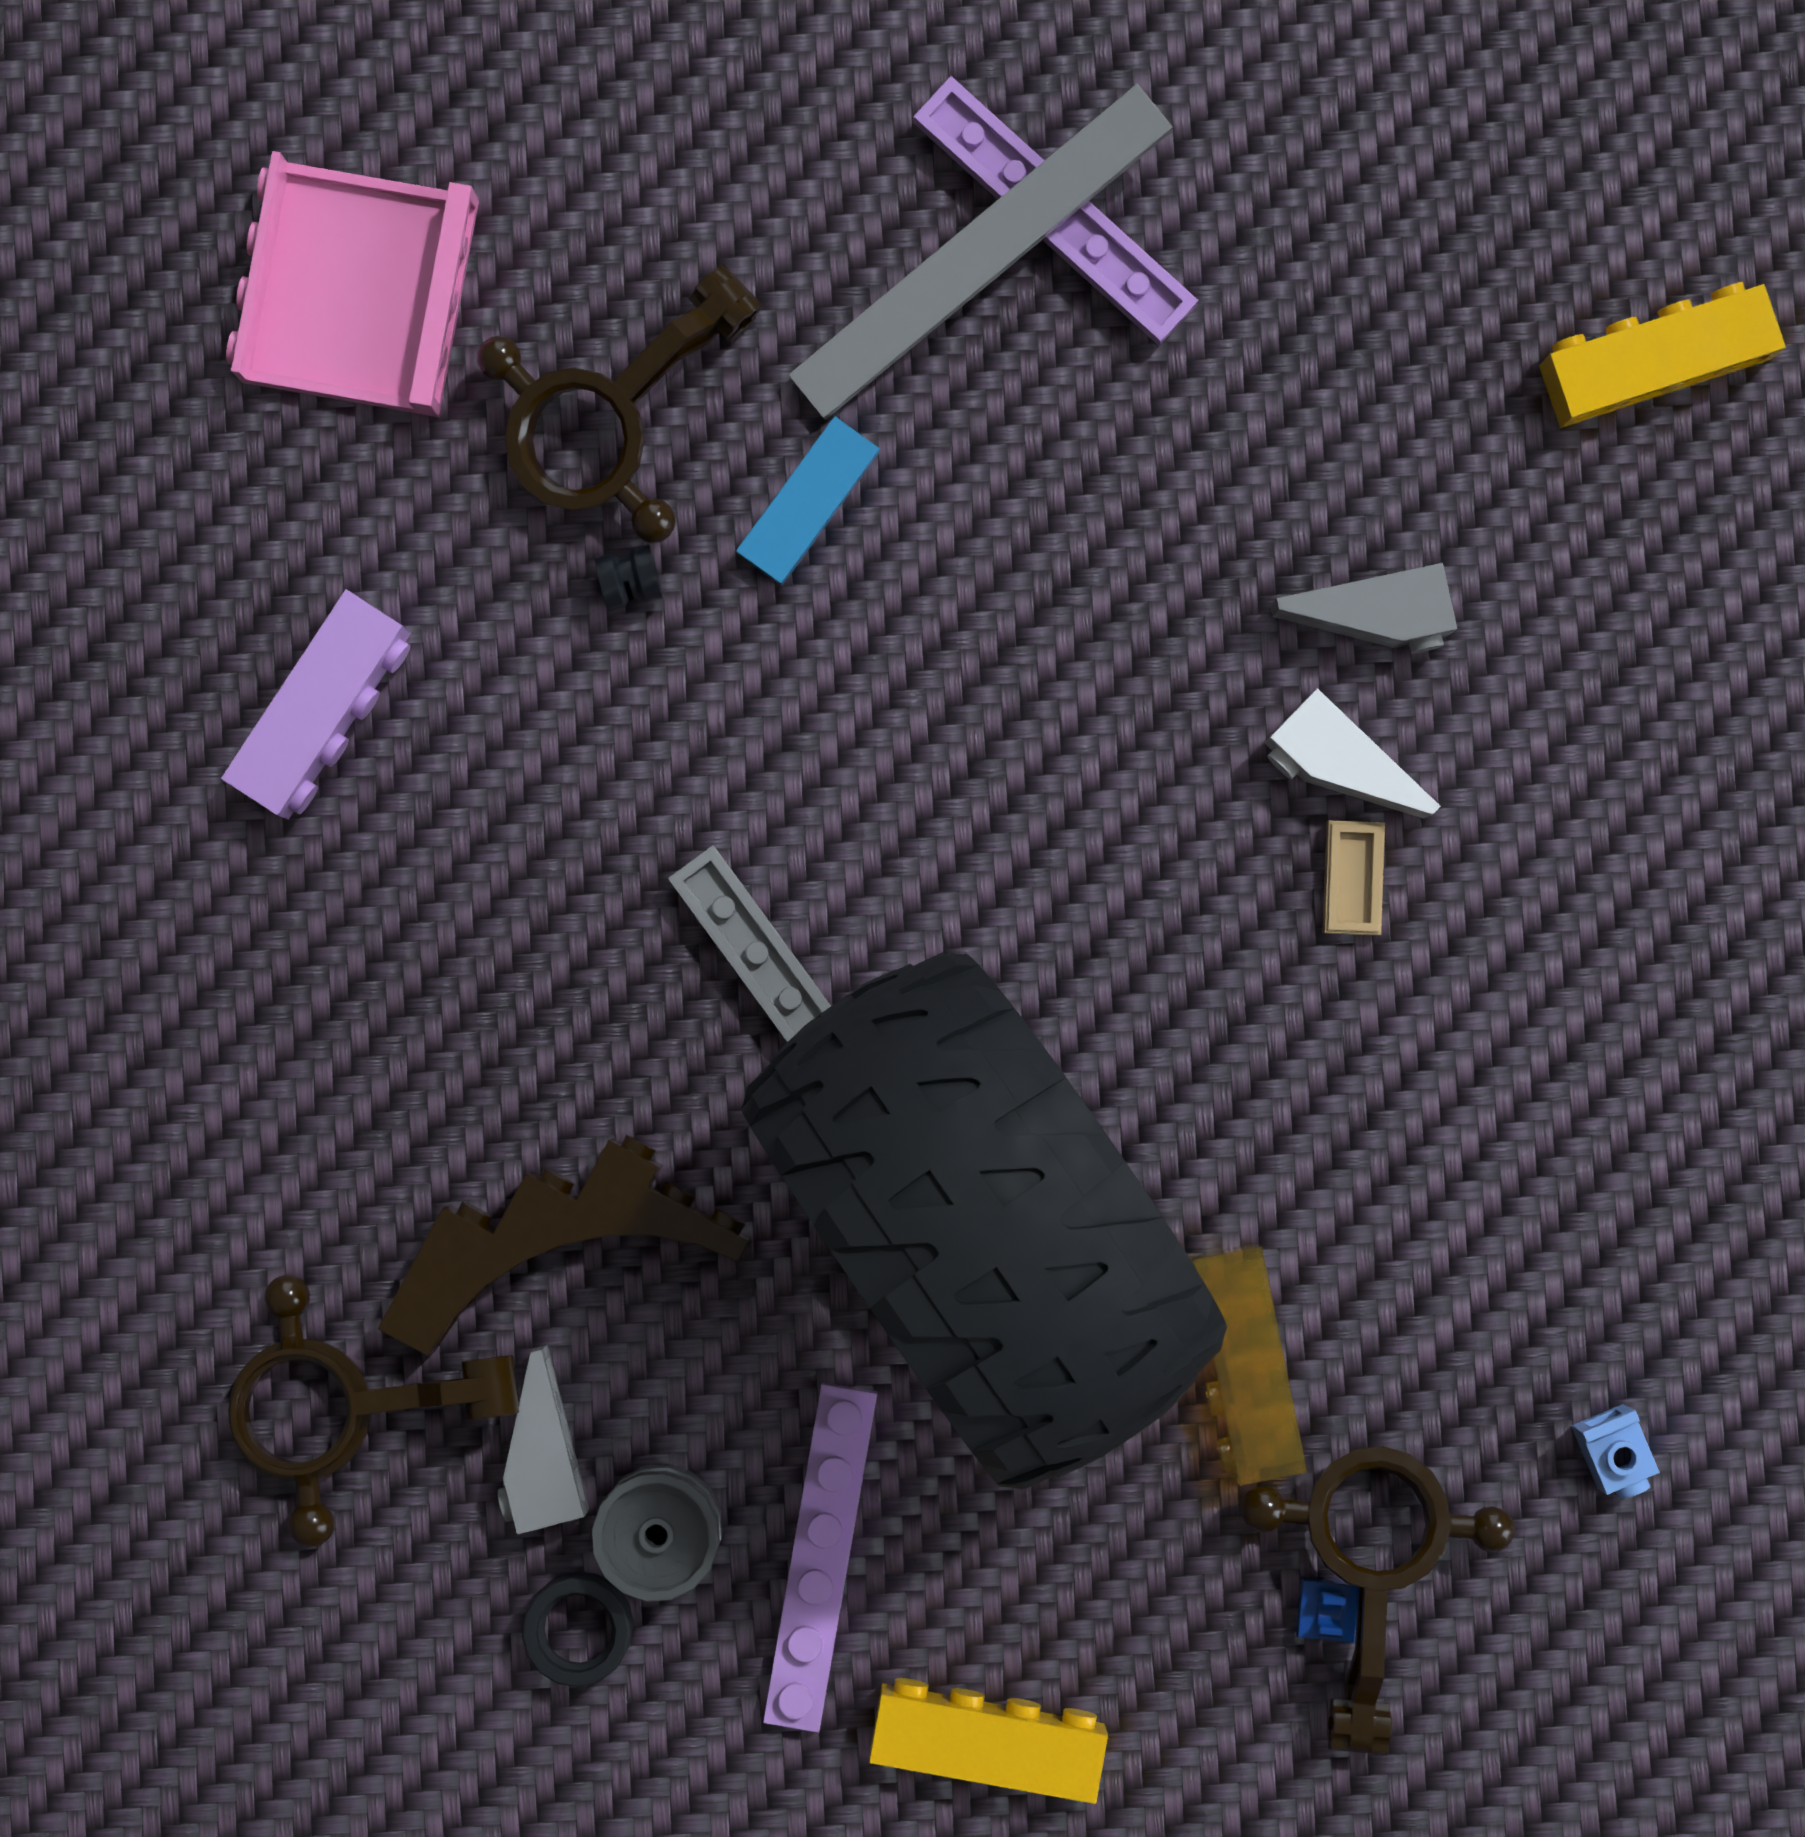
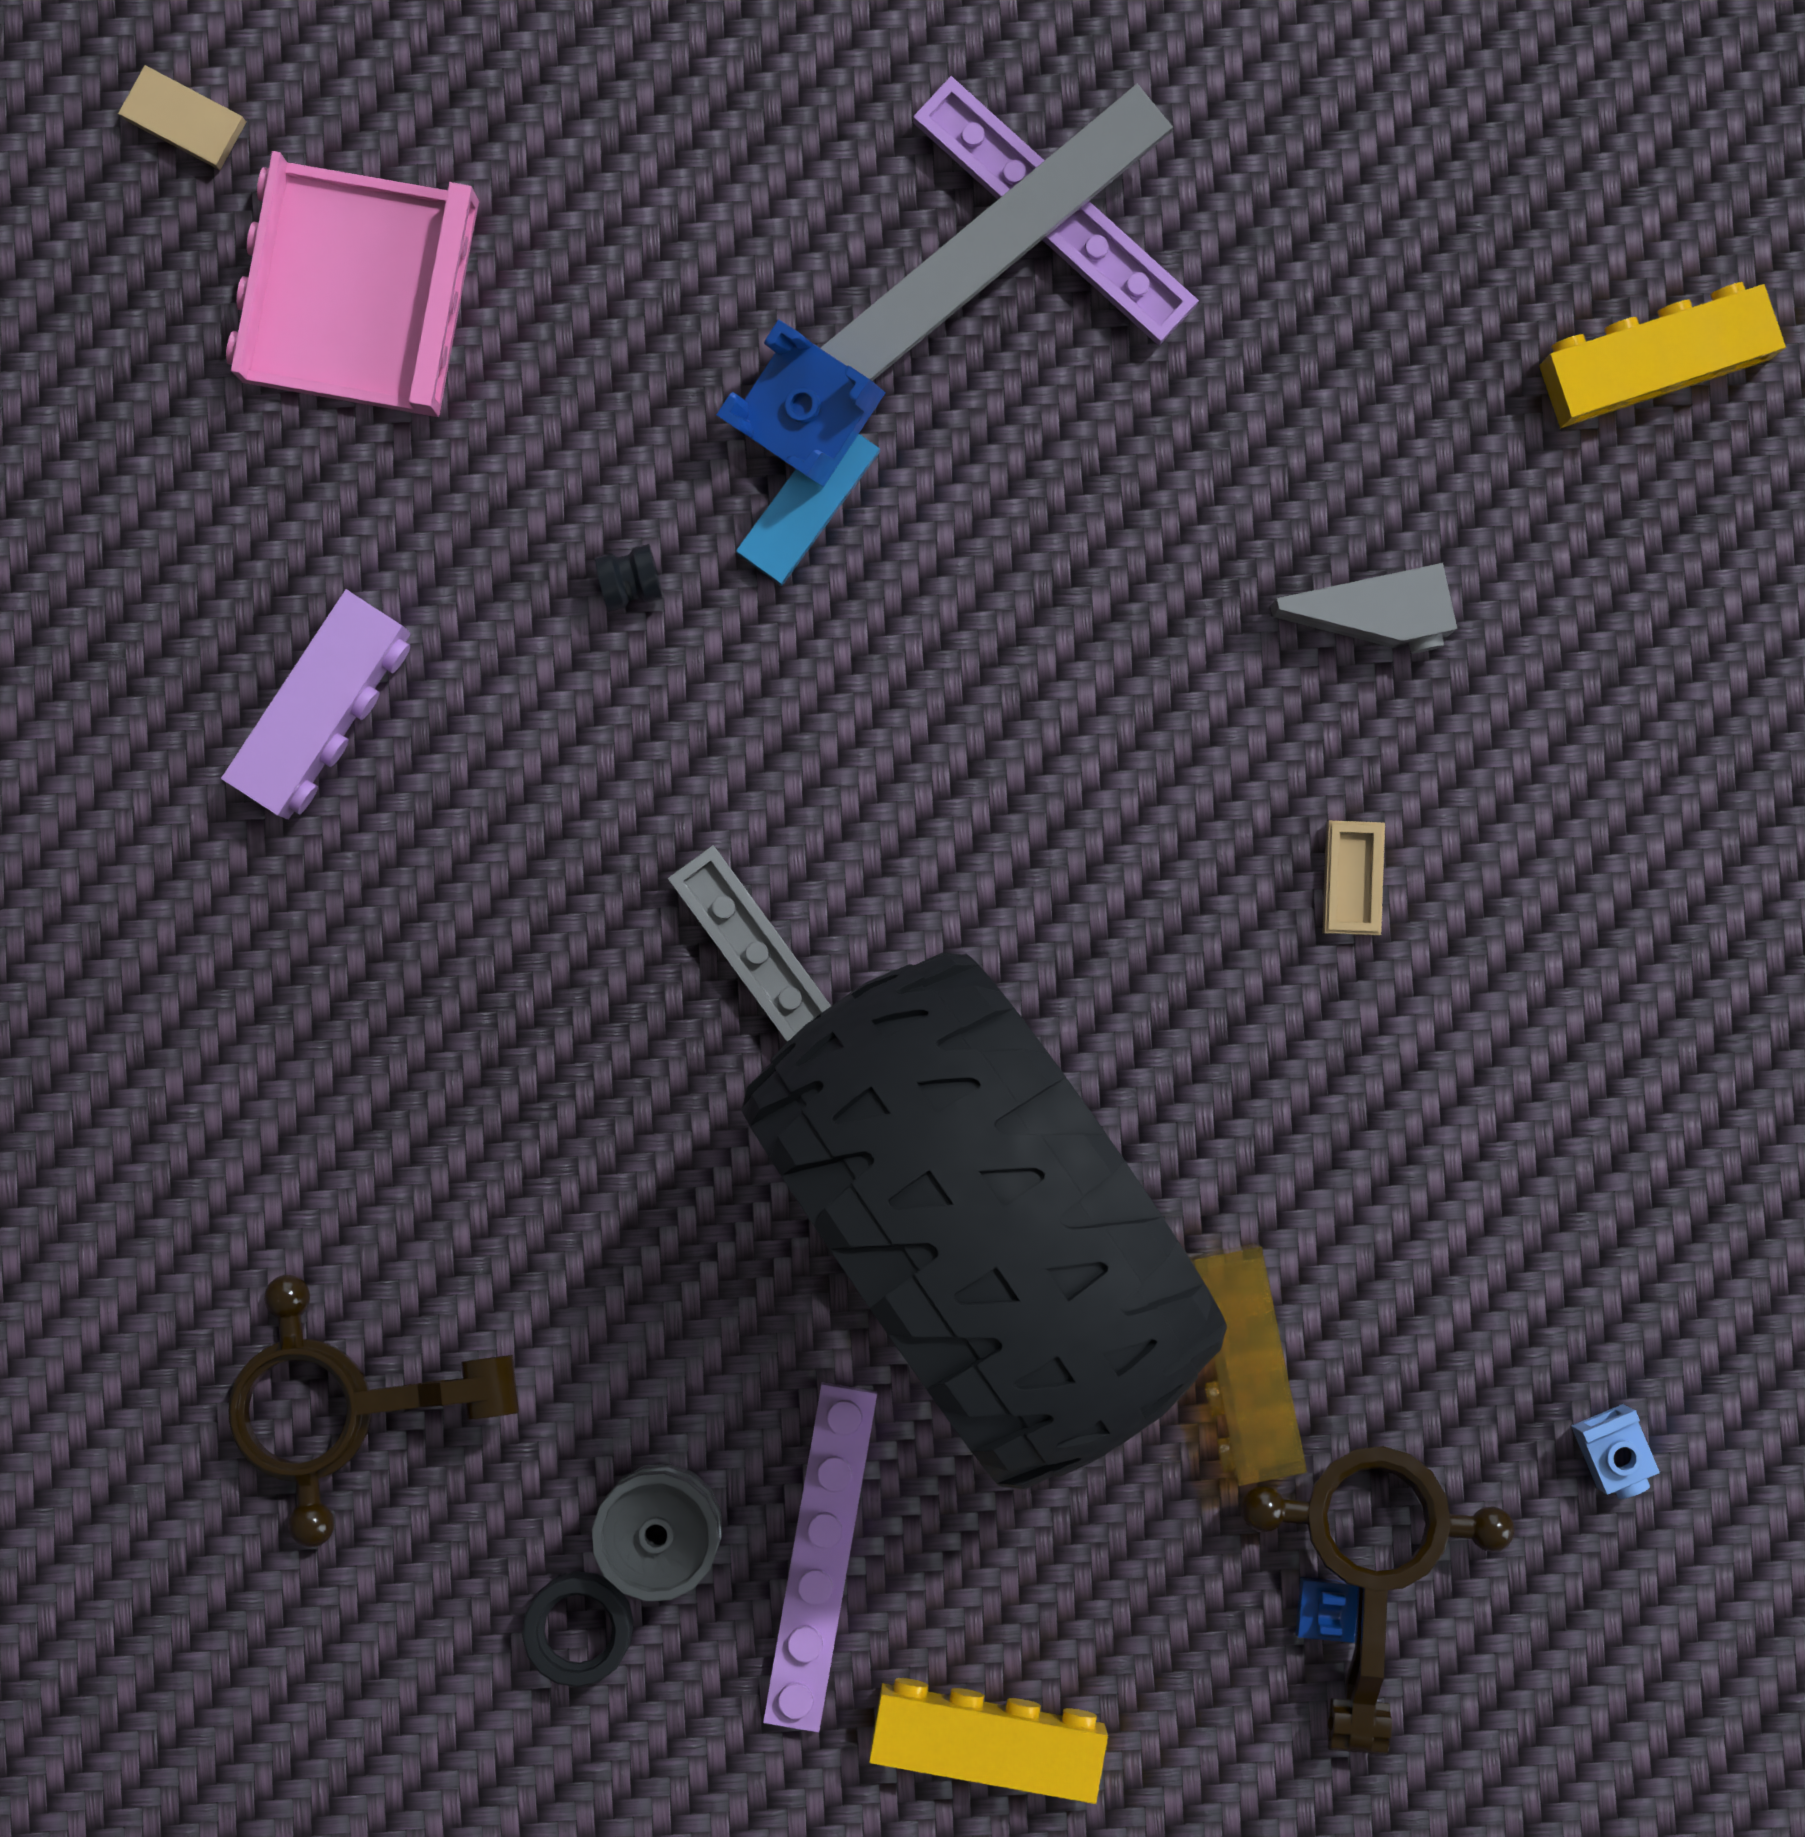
dark brown arch [378,1135,751,1356] -> none
dark brown piece [477,264,763,543] -> none
light grey slope [498,1345,589,1535] -> none
white slope [1264,688,1441,819] -> none
none -> tan tile [118,65,246,170]
none -> blue panel [716,319,886,487]

